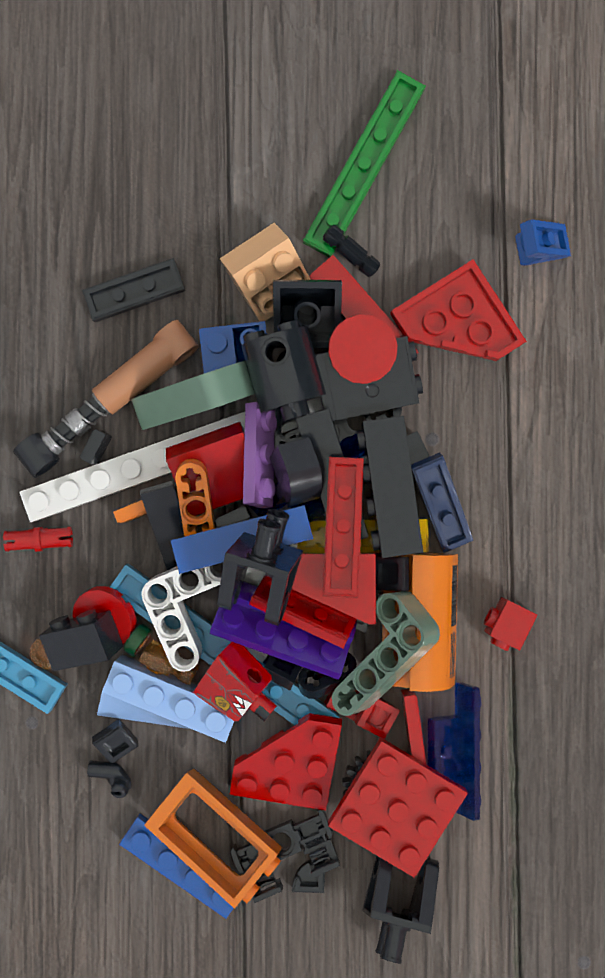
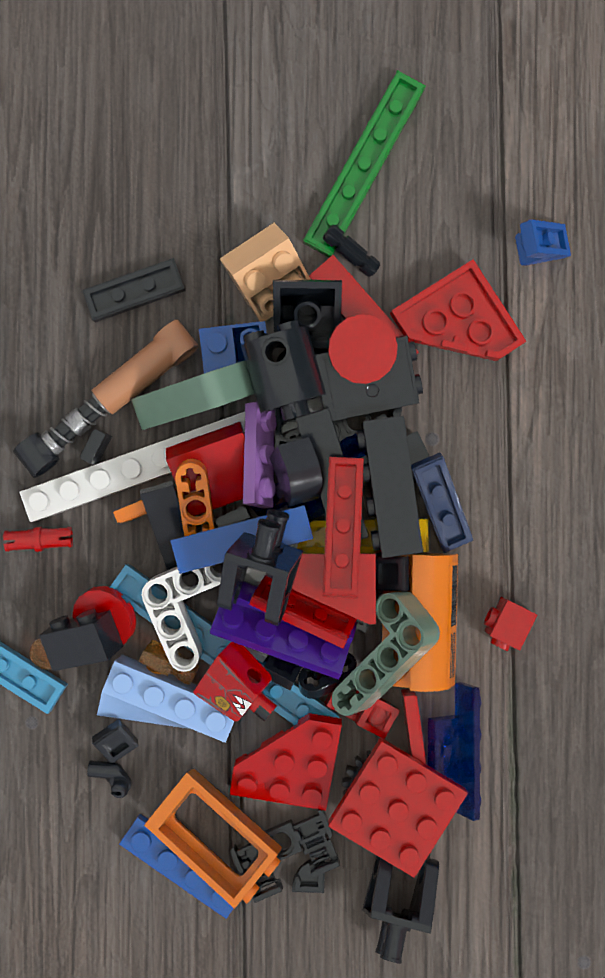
dark green tile [123,624,153,657] -> none

